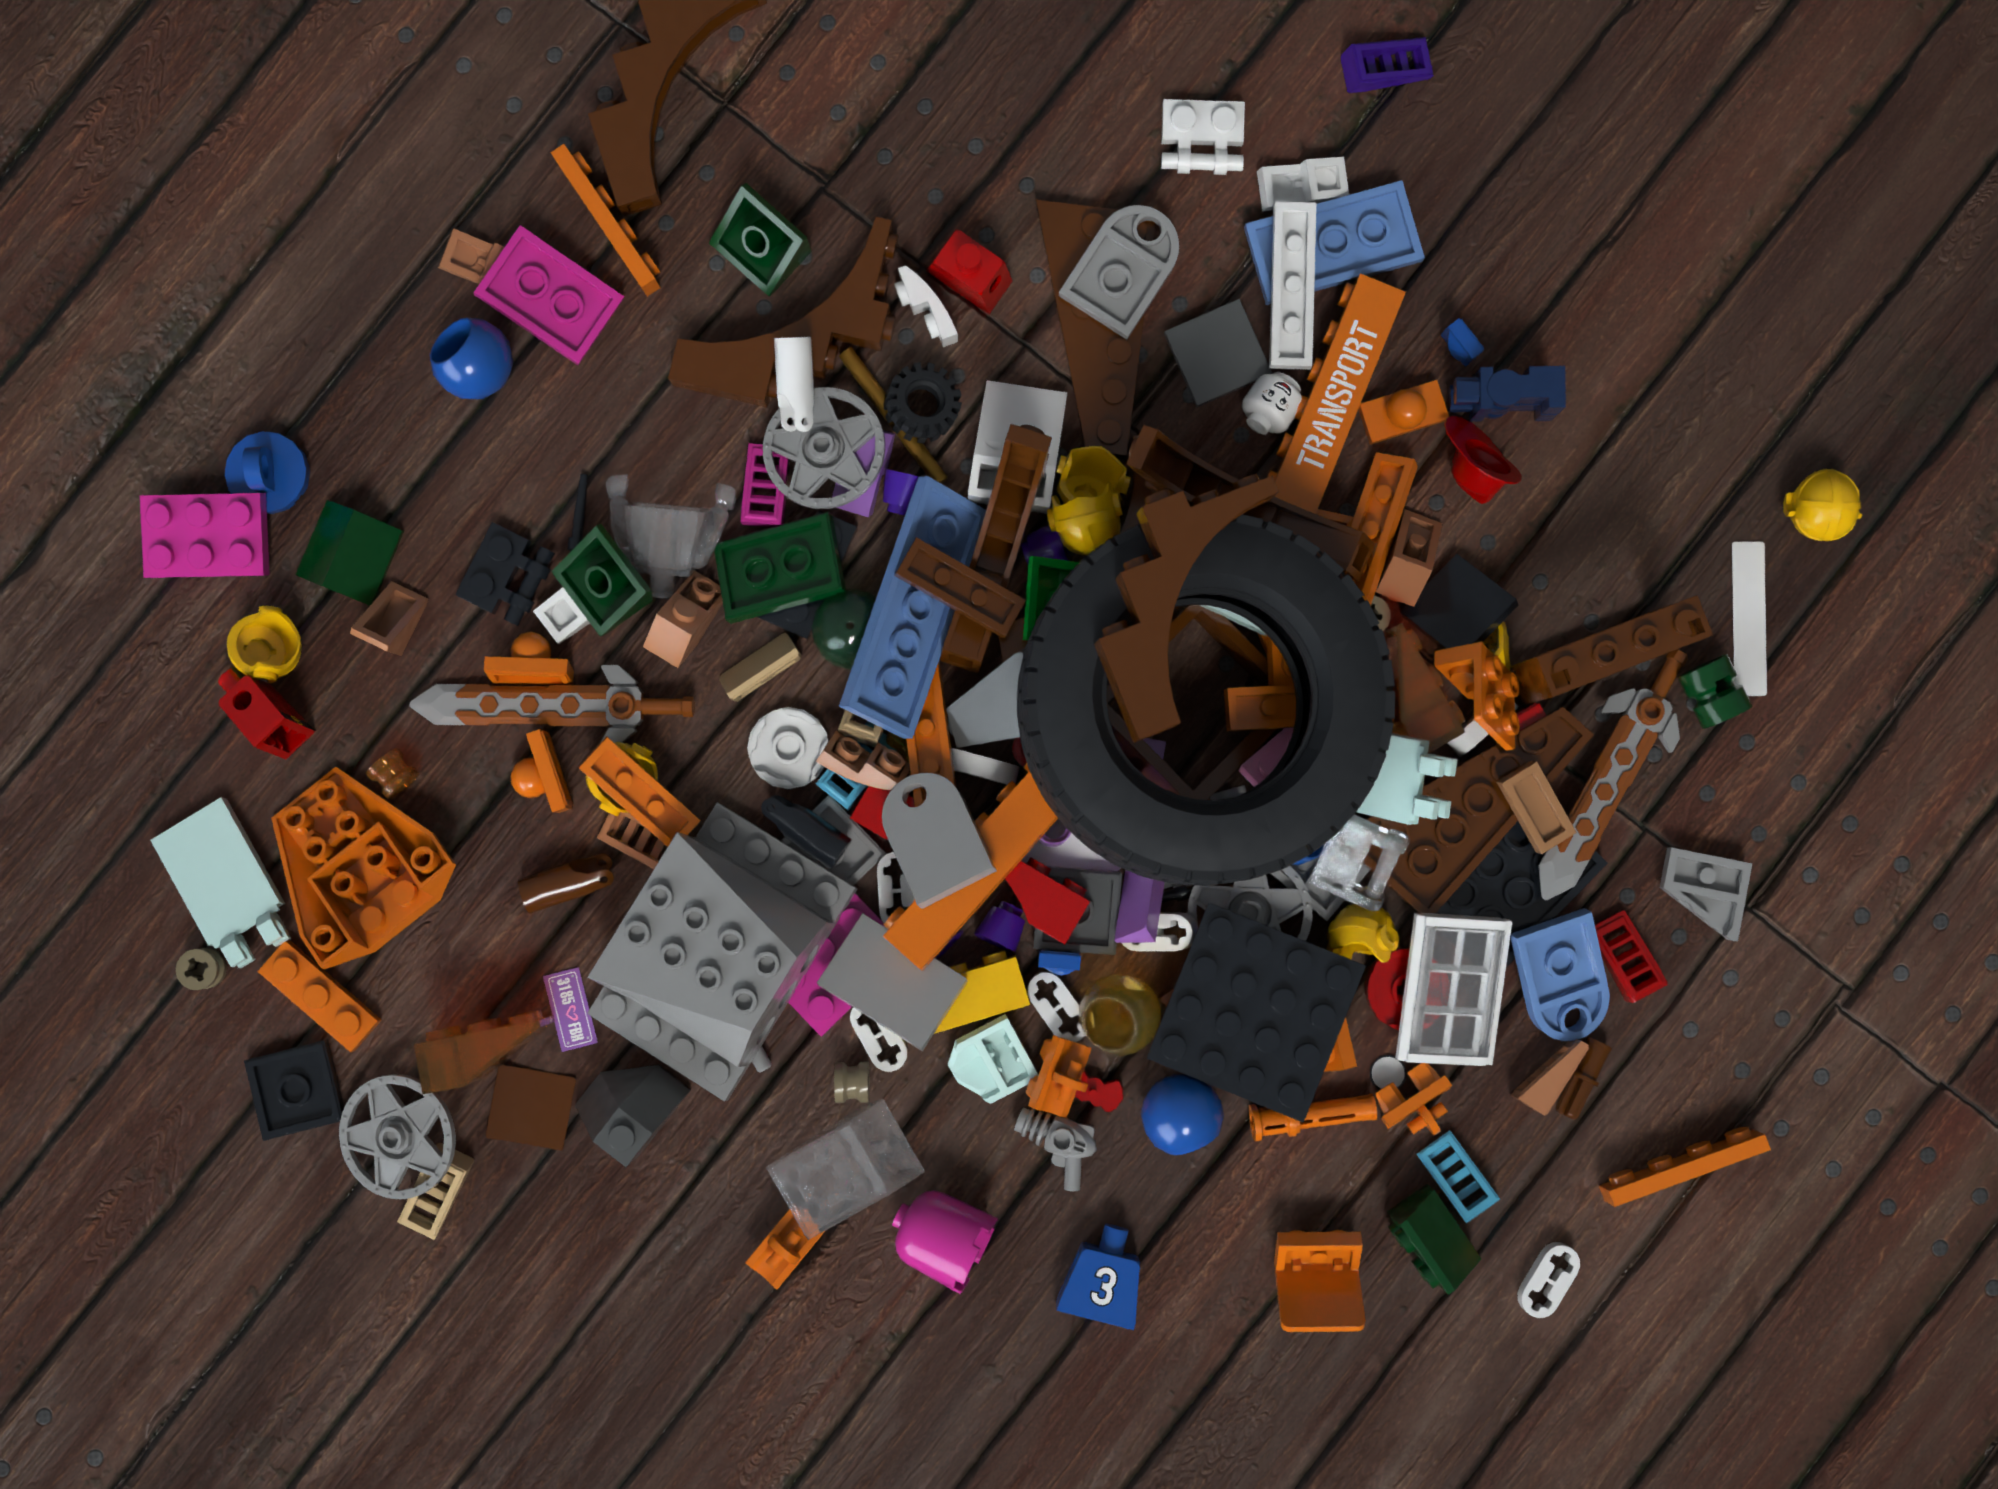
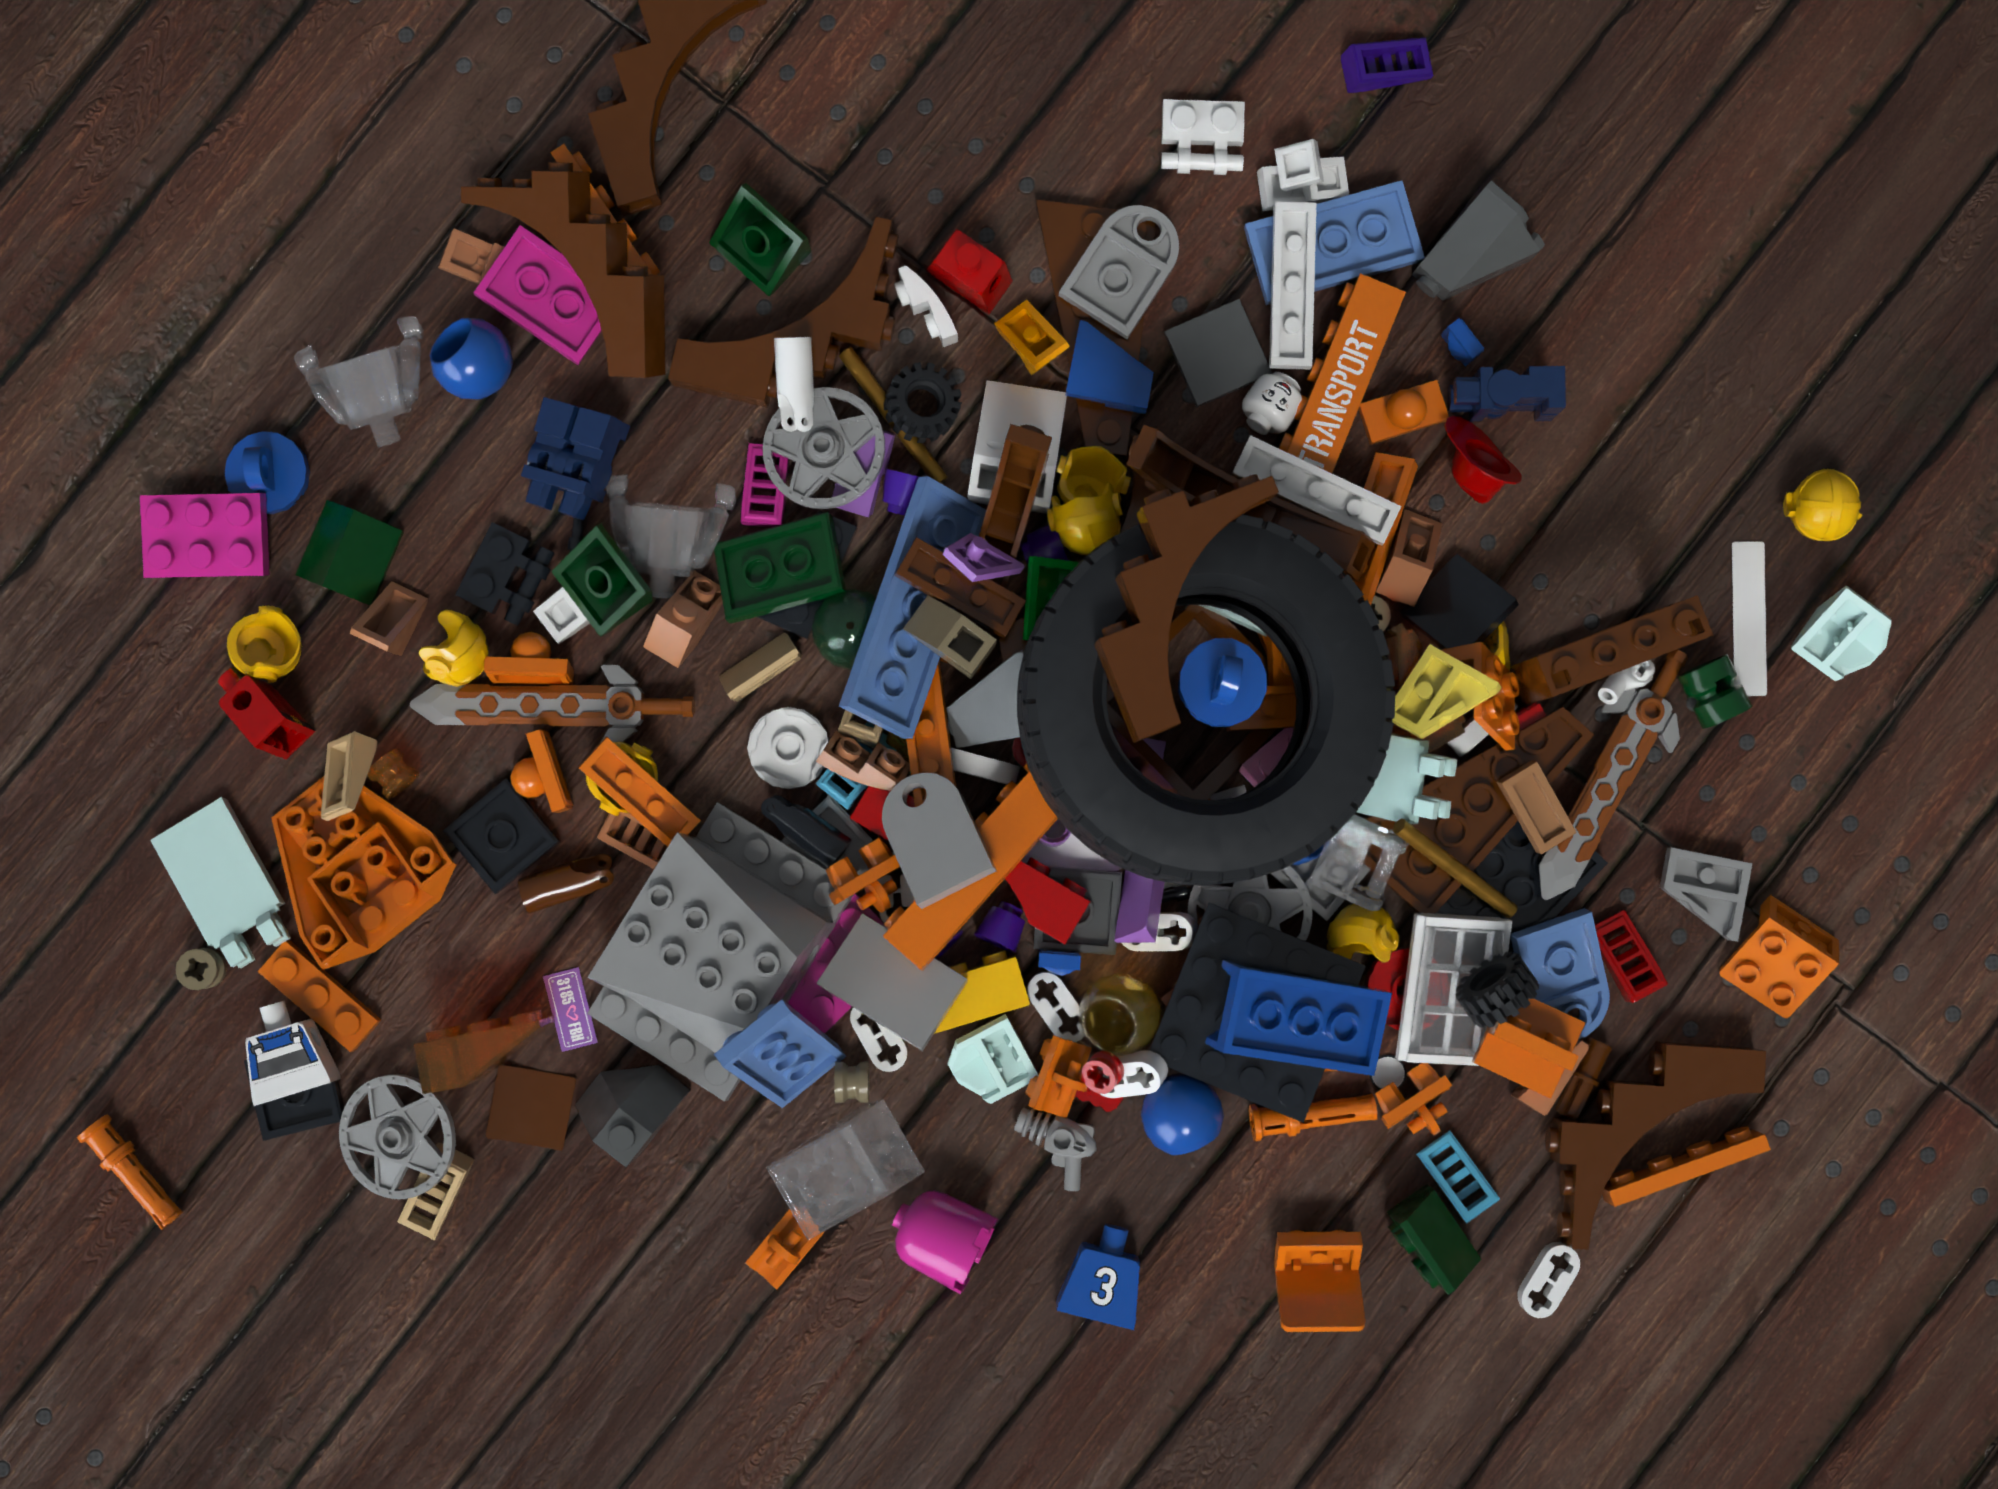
none -> orange pin [77,1114,183,1230]
none -> white torso [245,1001,341,1106]
none -> clear torso [294,316,424,448]
none -> tan slope [321,731,378,821]
none -> yellow cap [419,610,489,687]
none -> black tile [443,778,561,894]
none -> reddish brown arch [461,162,665,378]
none -> dark blue hips [521,397,630,520]
none -> medium blue plate [714,1000,846,1108]
none -> orange hips [825,837,900,913]
none -> dark tan slope [903,595,997,679]
none -> medium lavender piece [943,533,1024,582]
none -> light orange slope [994,299,1070,375]
none -> blue slope [1065,320,1154,414]
none -> red bush [1081,1051,1124,1094]
none -> white beam [1097,1050,1168,1098]
none -> blue tile [1178,638,1267,727]
none -> blue plate [1205,960,1392,1076]
none -> white plate [1232,435,1402,546]
none -> white tile [1274,139,1324,192]
none -> light yellow wing [1392,644,1502,739]
none -> pearl gold bar [1393,819,1517,918]
none -> dark grey slope [1412,181,1545,301]
none -> black tyre [1455,952,1539,1028]
none -> orange bracket [1472,999,1586,1099]
none -> reddish brown arch [1545,1041,1766,1250]
none -> white arm [1598,660,1655,705]
none -> orange bracket [1719,895,1839,1018]
none -> light aqua slope [1791,586,1892,681]

